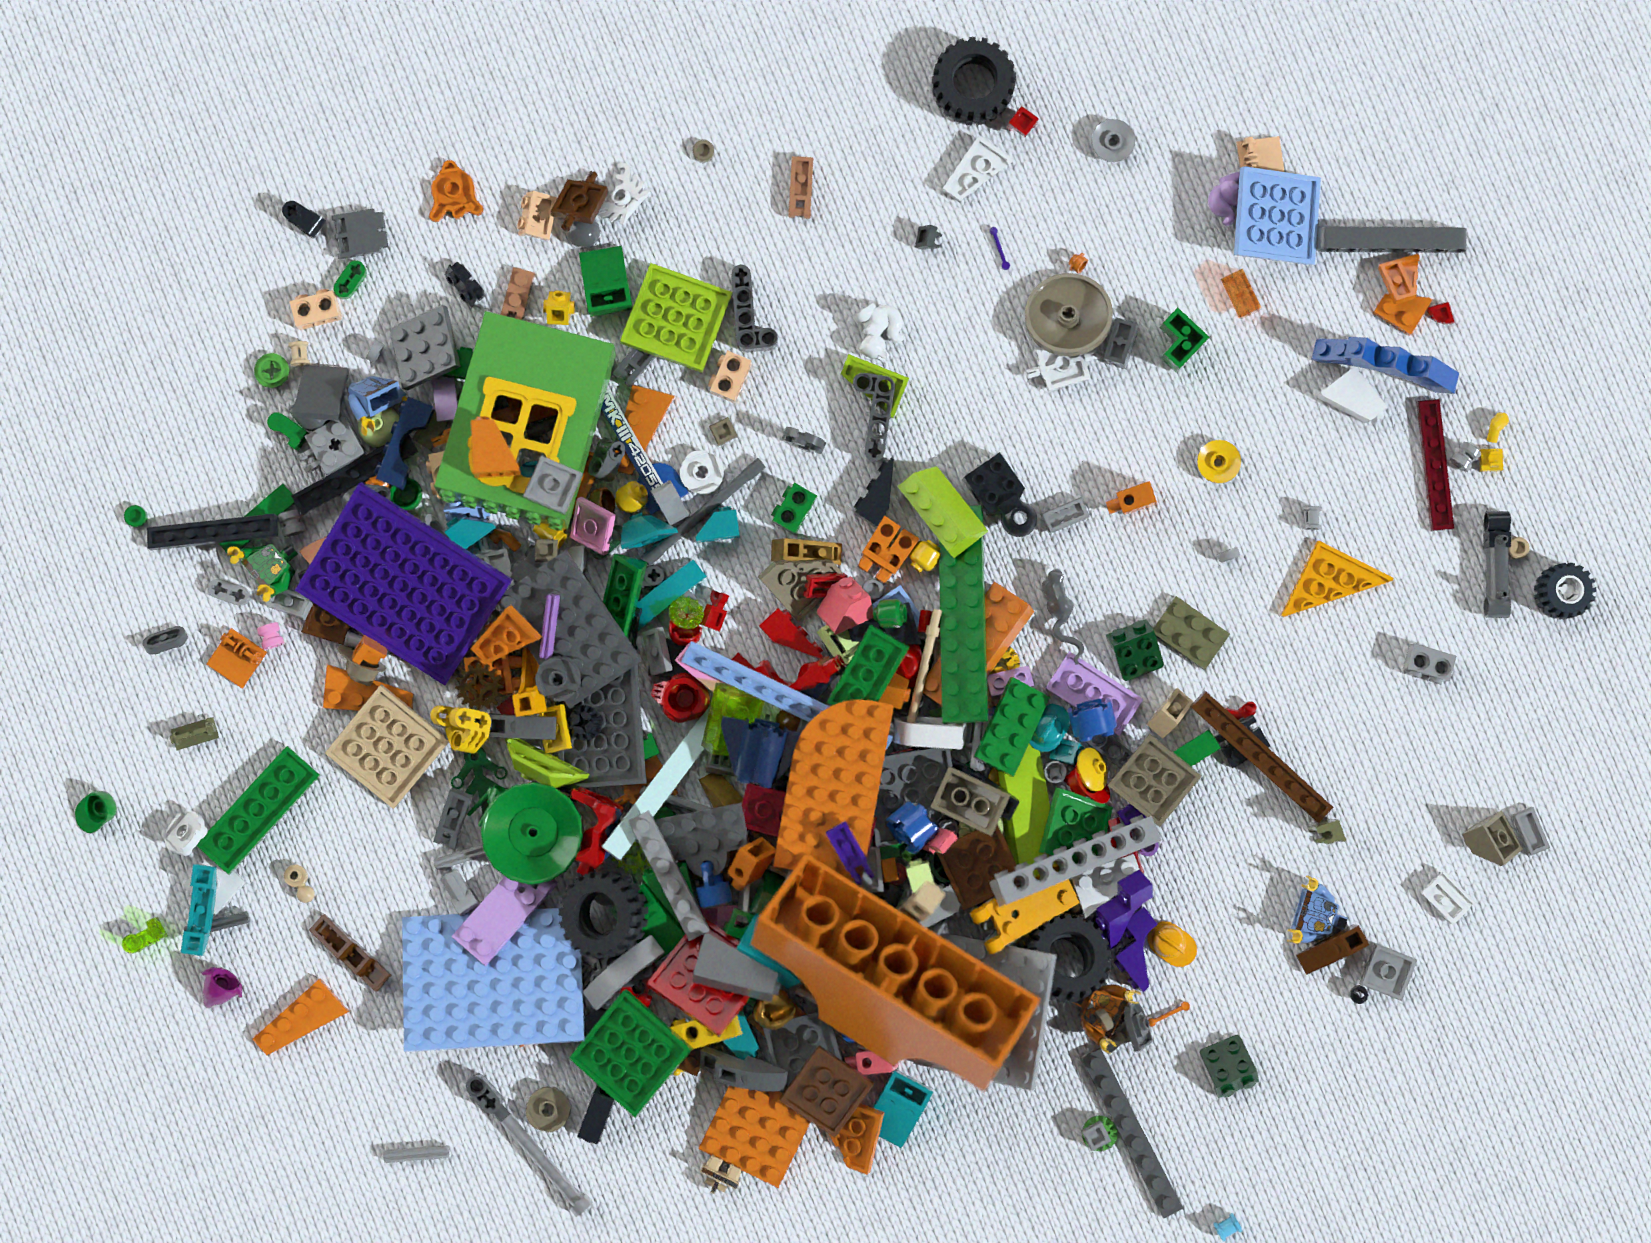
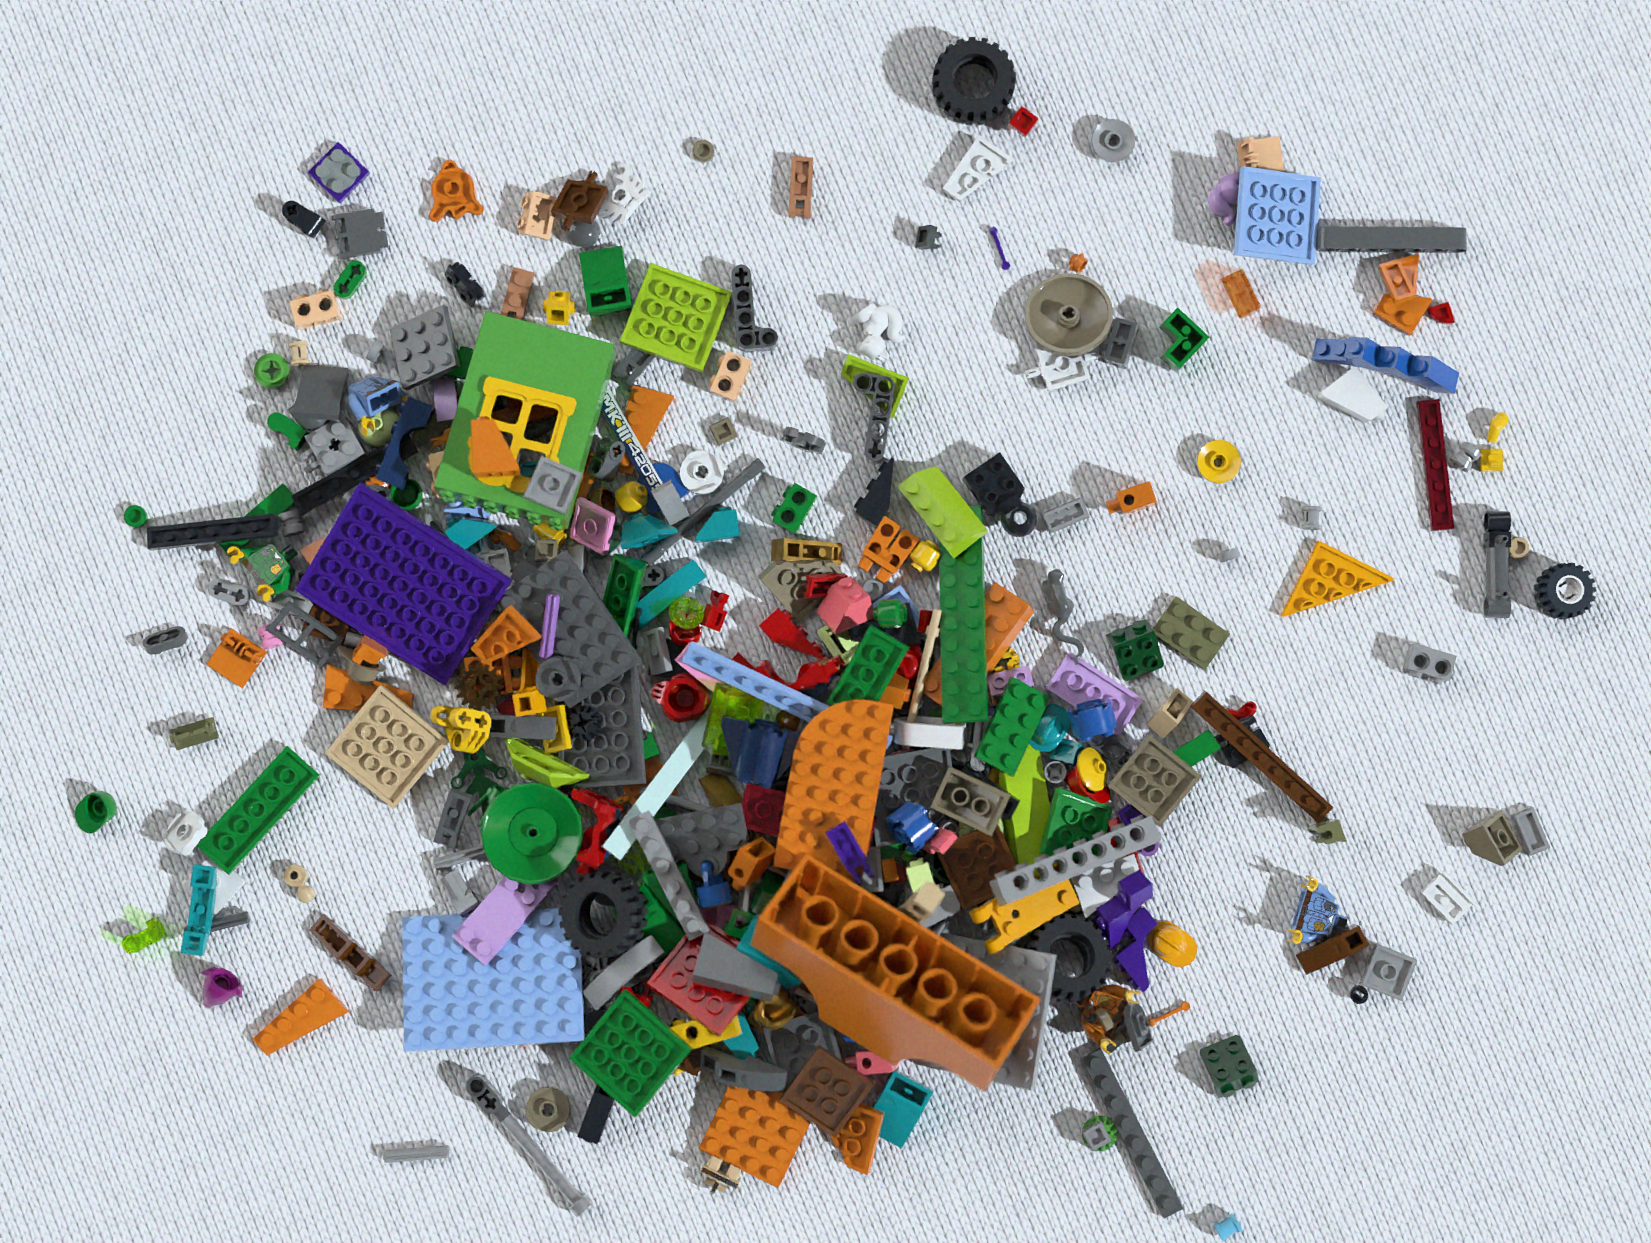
none -> dark grey window [265,601,344,668]
none -> light grey piece [308,142,370,204]

